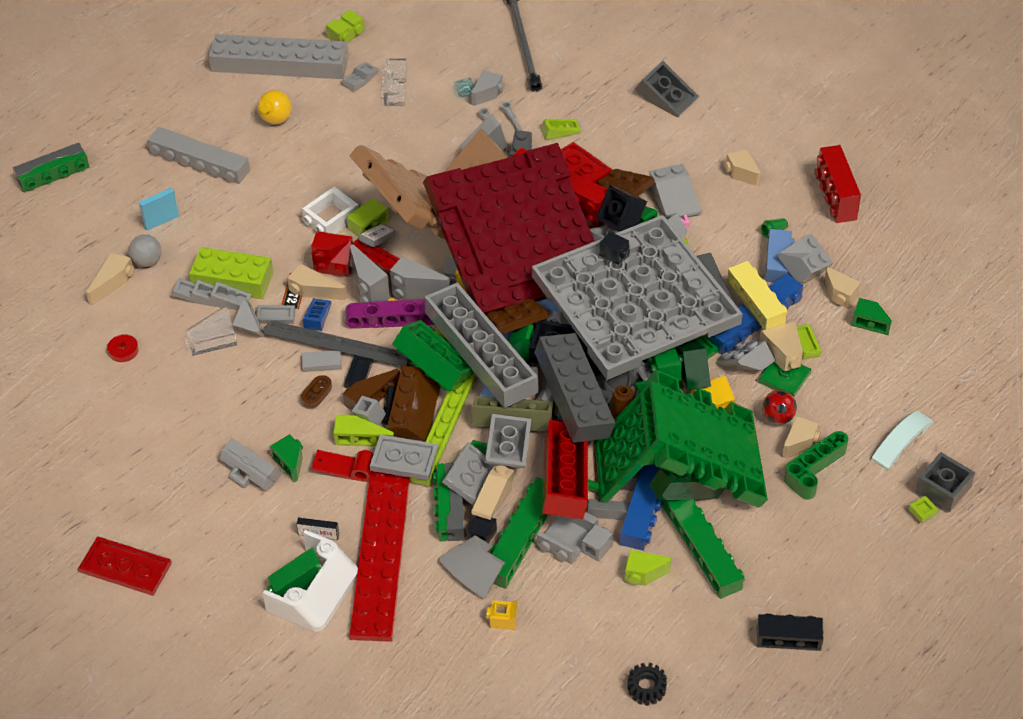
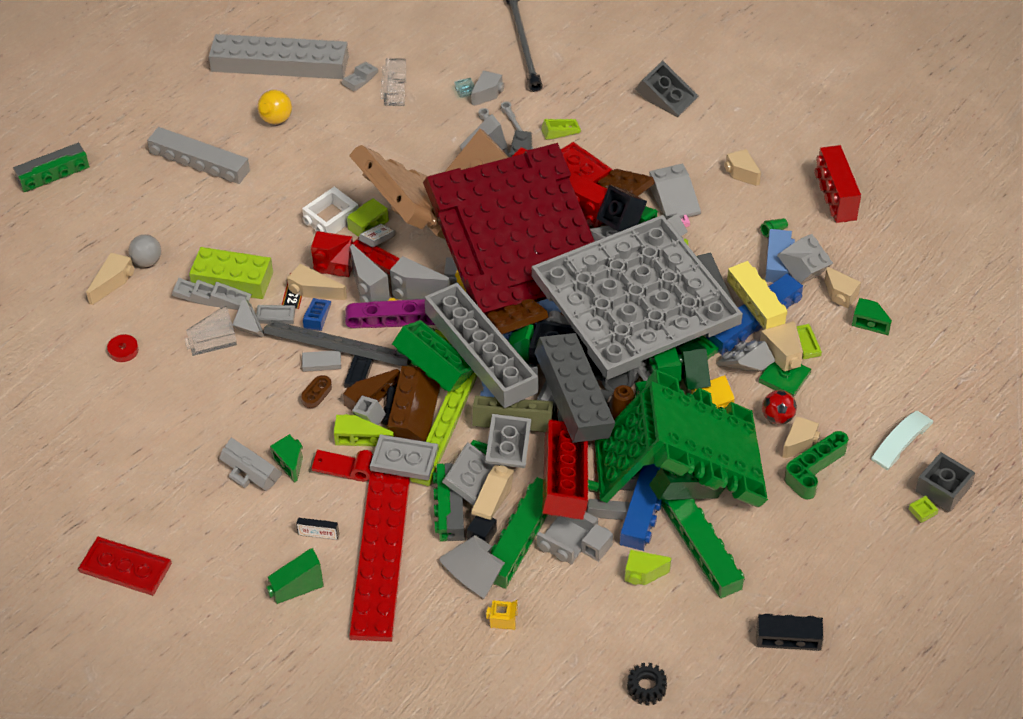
medium azure tile [139,188,179,231] -> none
white windscreen [263,530,358,632] -> none
lime brick [326,10,365,43] -> none
black brick [599,231,630,265] -> none

